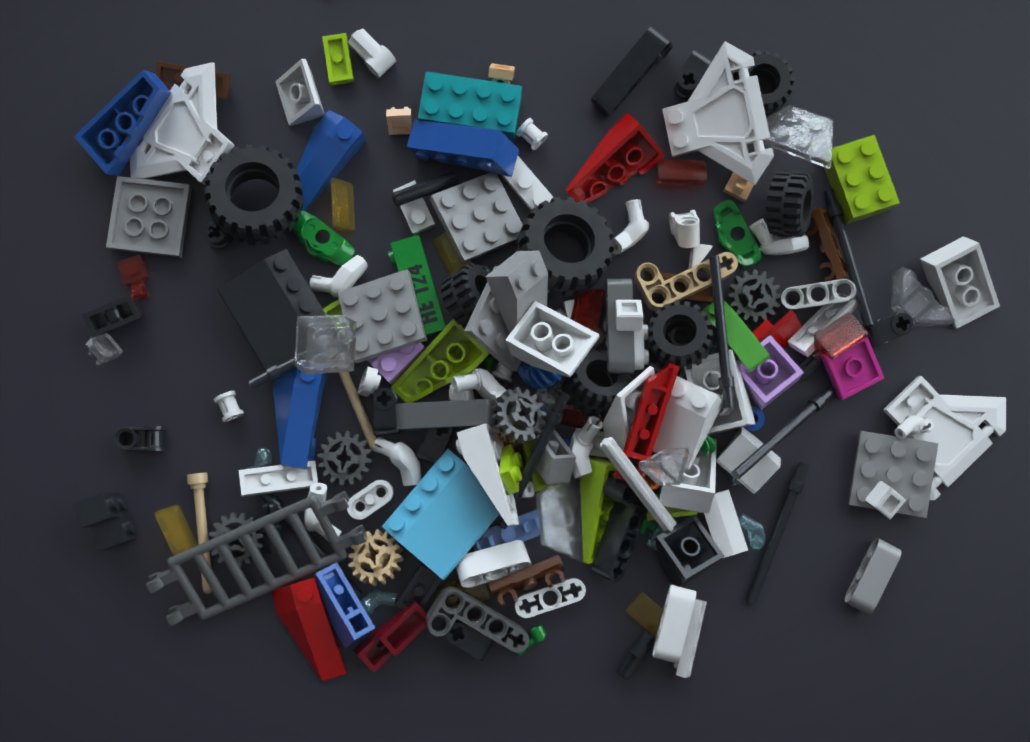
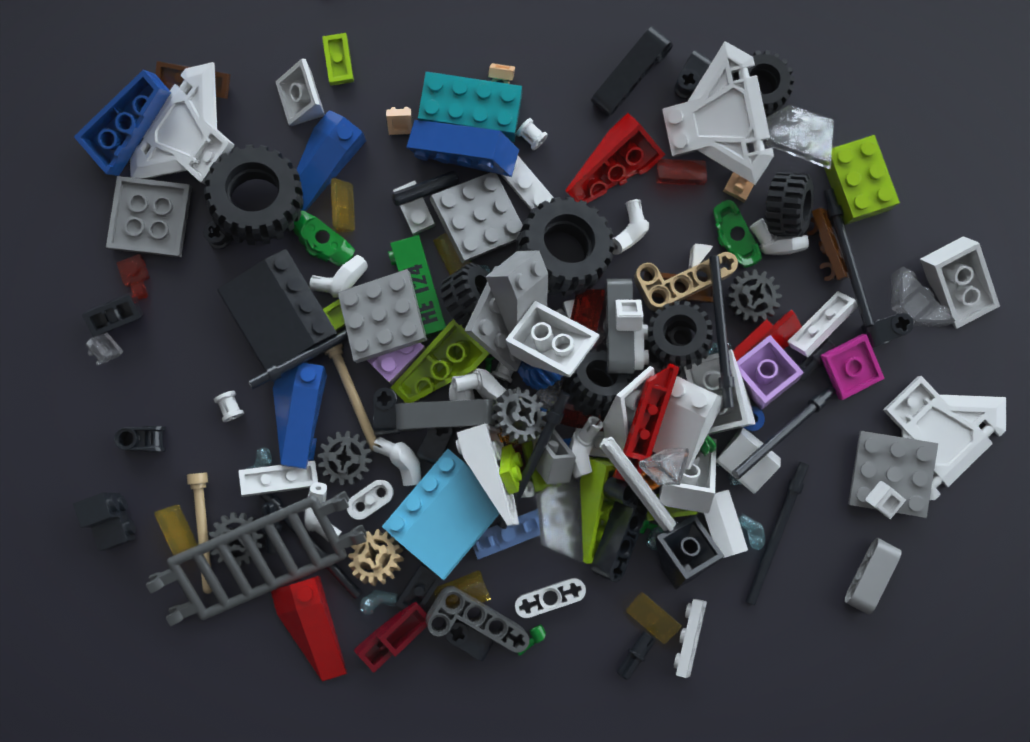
clear brick [295,315,357,374] -> none
blue slope [314,562,375,649] -> none
white piece [348,28,397,78] -> none
white plate [357,367,381,397] -> none
white beam [456,540,532,588] -> none
reddish brown plate [488,555,565,607] -> none
white beam [653,585,696,664] -> none
white piece [669,210,700,248] -> none
bright green slope [701,301,771,372] -> none
white beam [781,279,856,309] -> none
clear red slope [814,312,869,360] -> none
white arm [894,416,933,439] -> none

